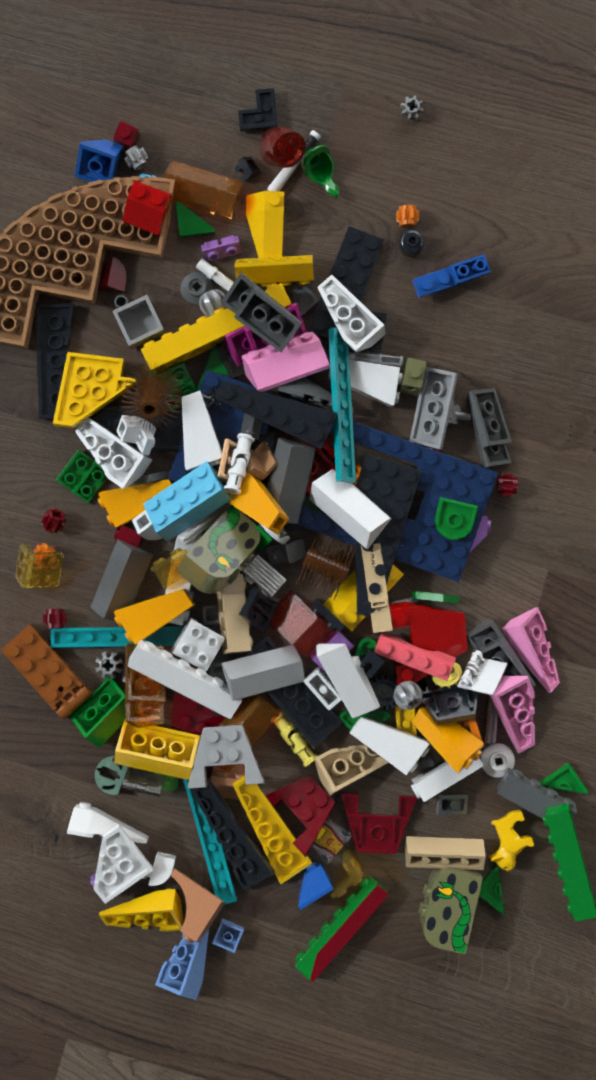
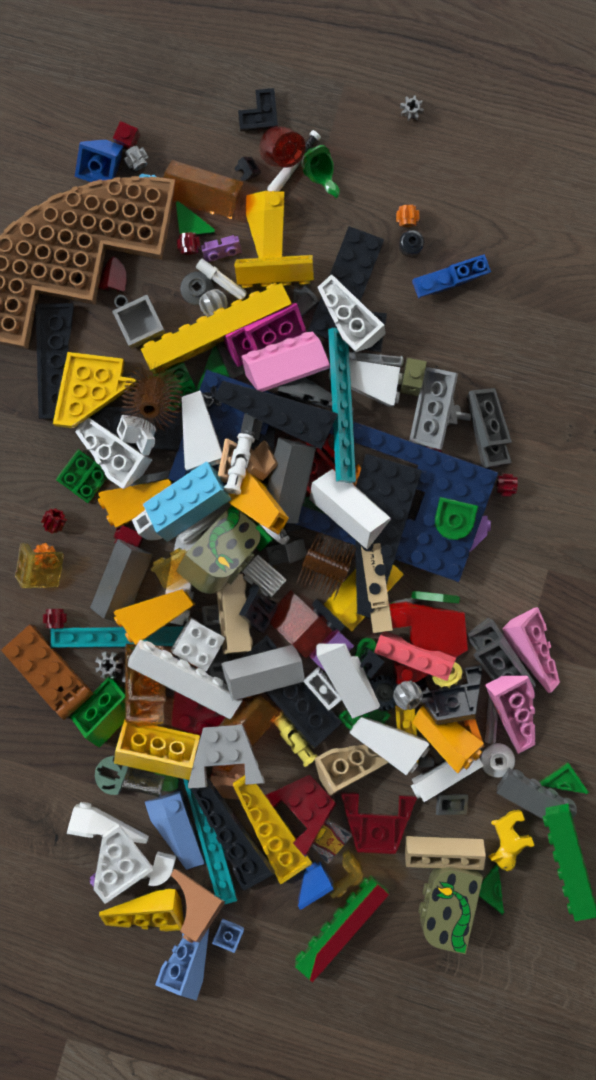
red slope [122,180,173,236] -> none
dark grey slope [221,272,302,352] -> none
white hinge [457,650,508,695] -> none
none -> medium blue wedge [145,790,205,870]
none -> dark red gear [177,232,201,255]

